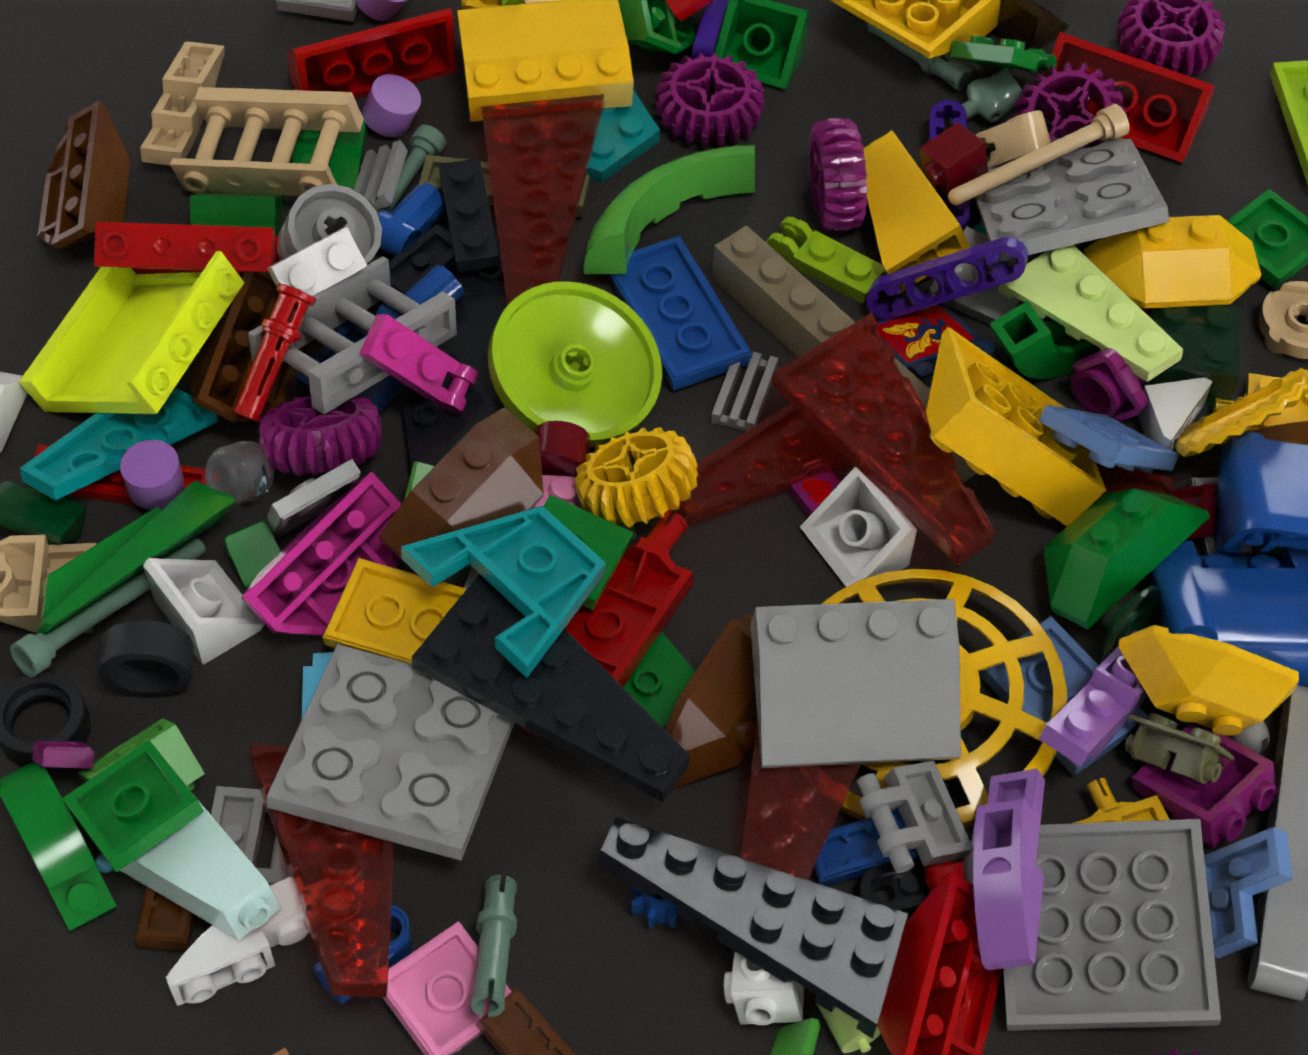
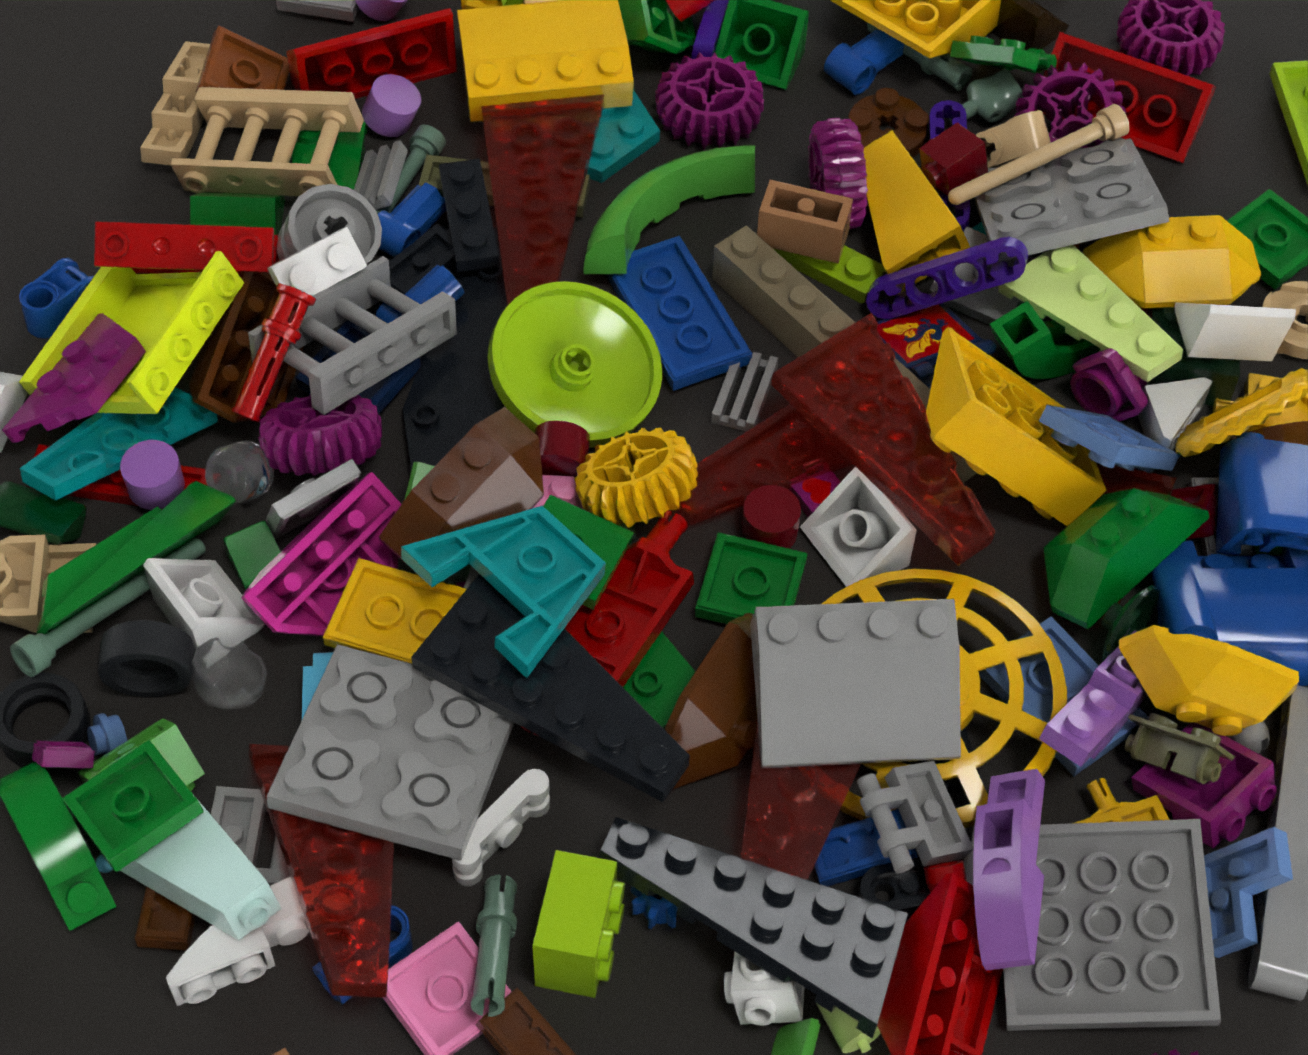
reddish brown wedge [37,101,131,249] -> none
dark pink plate [359,314,479,415] -> none
none -> magenta wing [2,313,146,443]
none -> blue piece [19,257,94,338]
none -> medium blue plate [87,713,127,756]
none -> clear hair [191,637,268,709]
none -> dark orange plate [196,25,289,92]
none -> white plate [451,769,550,886]
none -> lime brick [533,850,625,998]
none -> green plate [695,532,808,624]
none -> dark red piece [741,485,801,549]
none -> medium nougat brick [757,180,853,264]
none -> blue piece [824,29,904,95]
none -> reddish brown plate [848,88,929,158]
none -> white slope [1175,302,1296,361]

